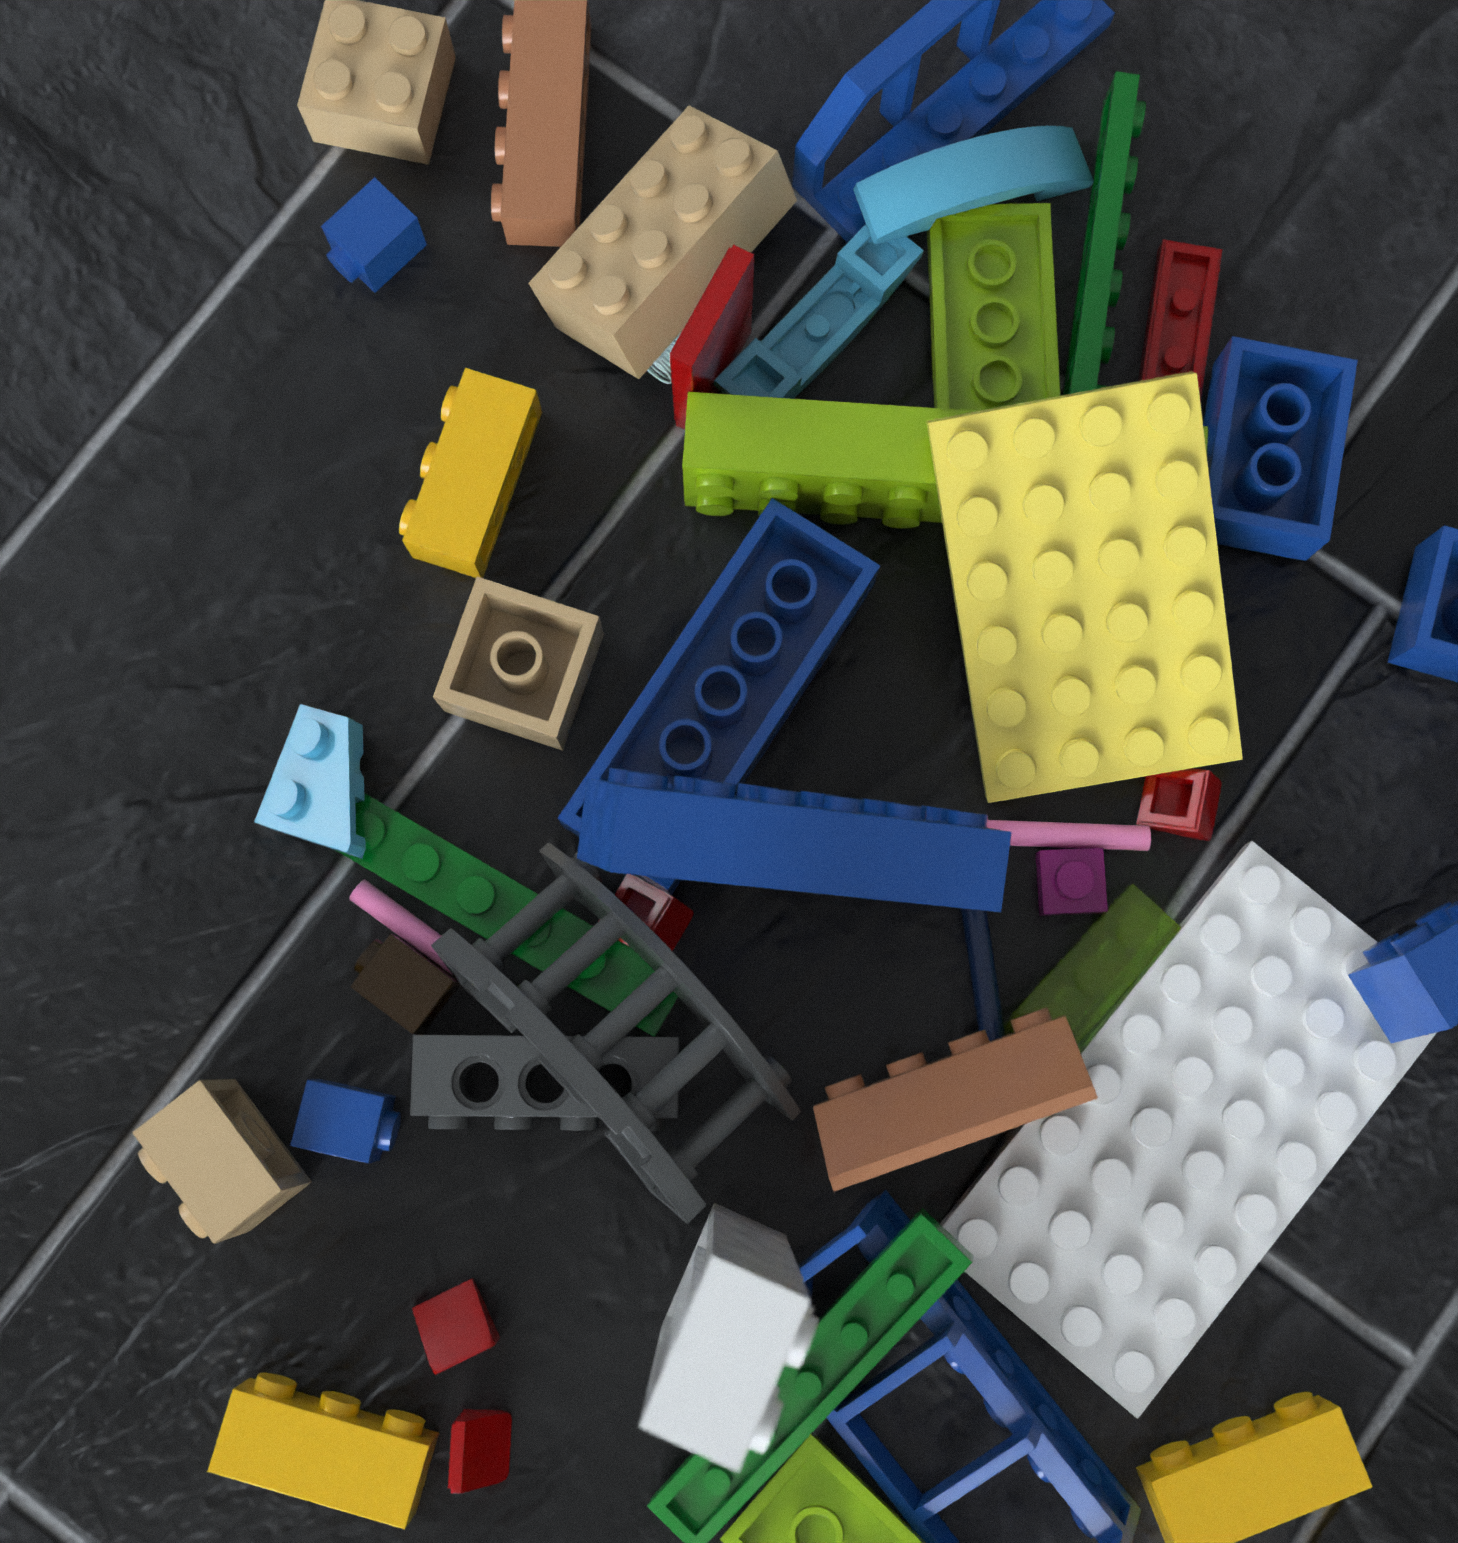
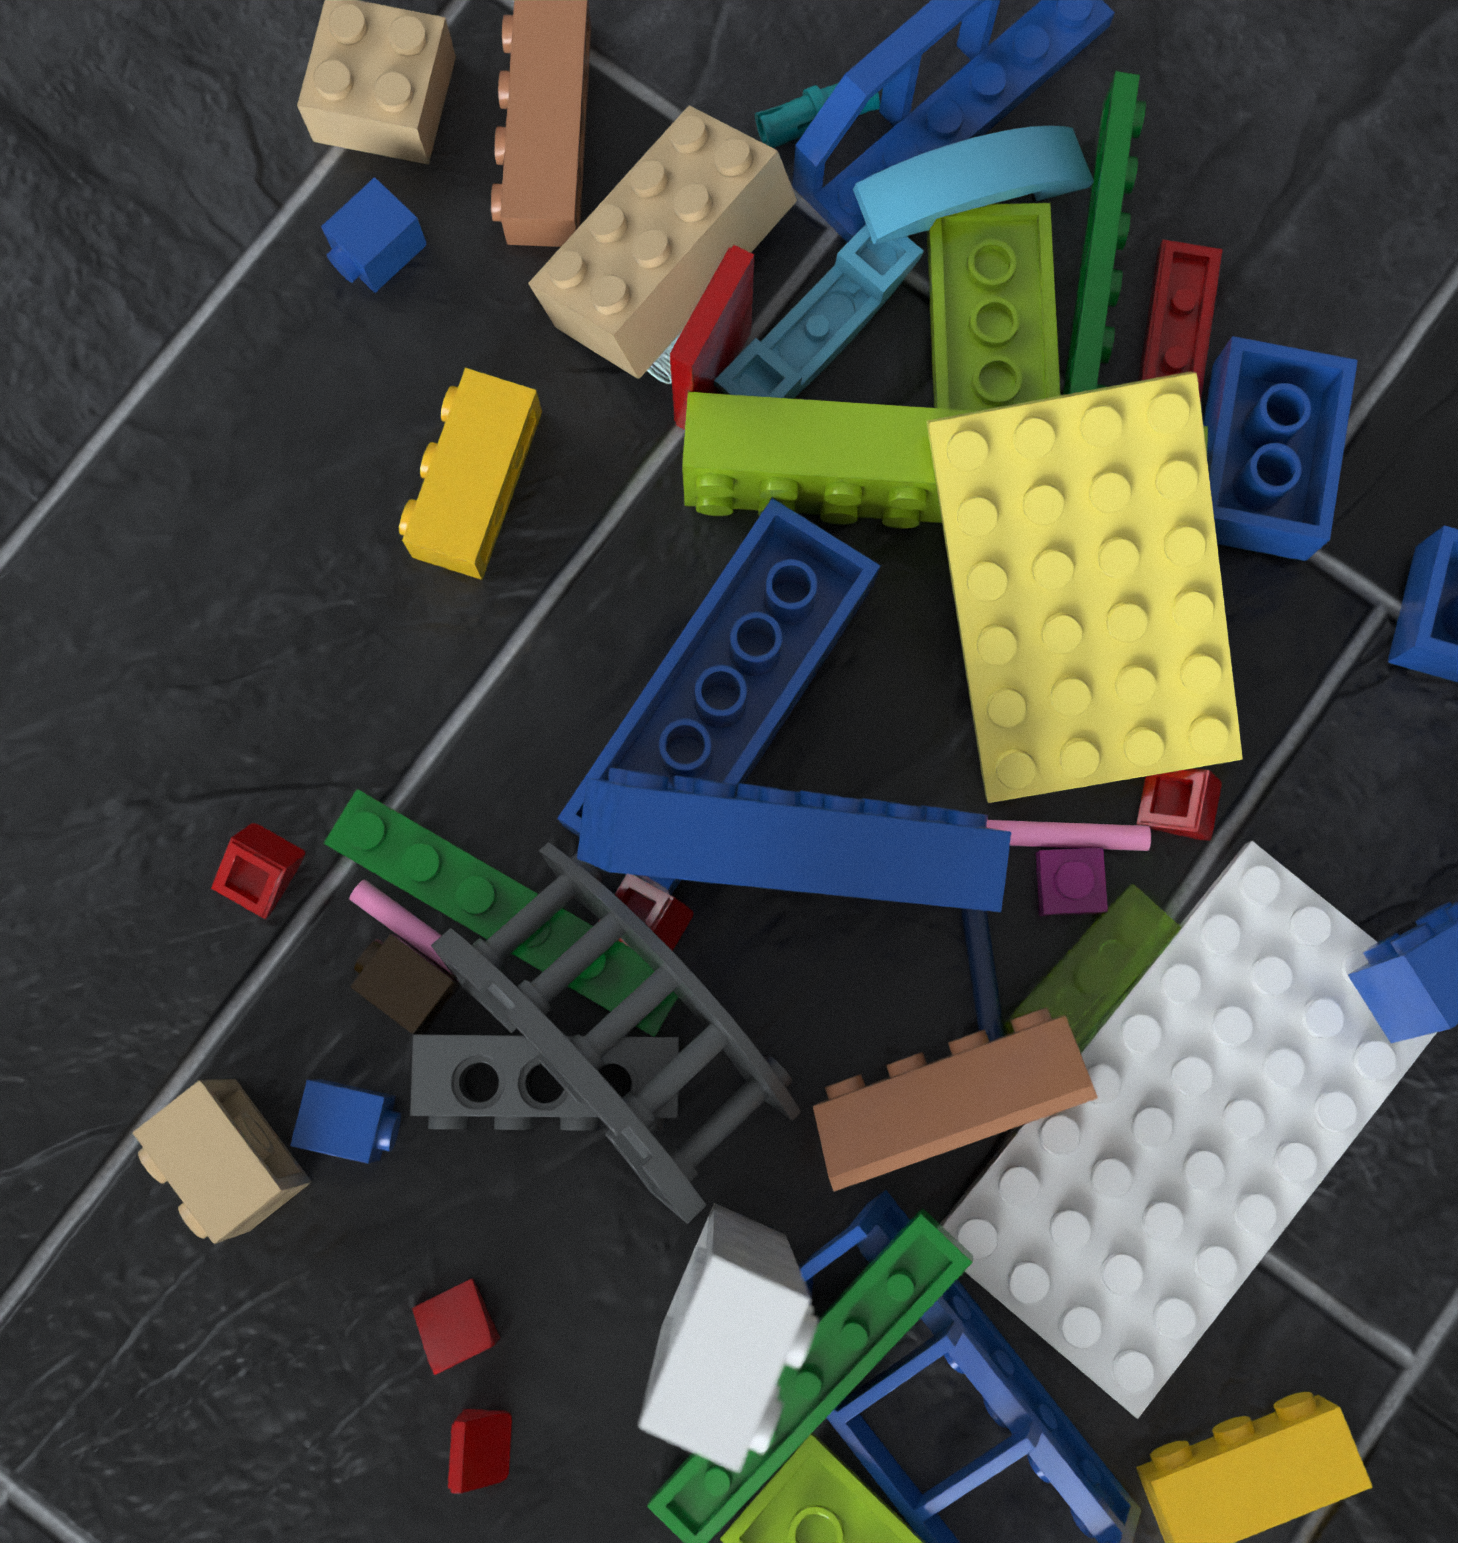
yellow brick [207,1373,439,1529] -> none
medium azure wing [254,704,366,859] -> none
tan brick [433,577,604,751] -> none
none -> red slope [211,823,305,919]
none -> teal pin [755,83,880,149]

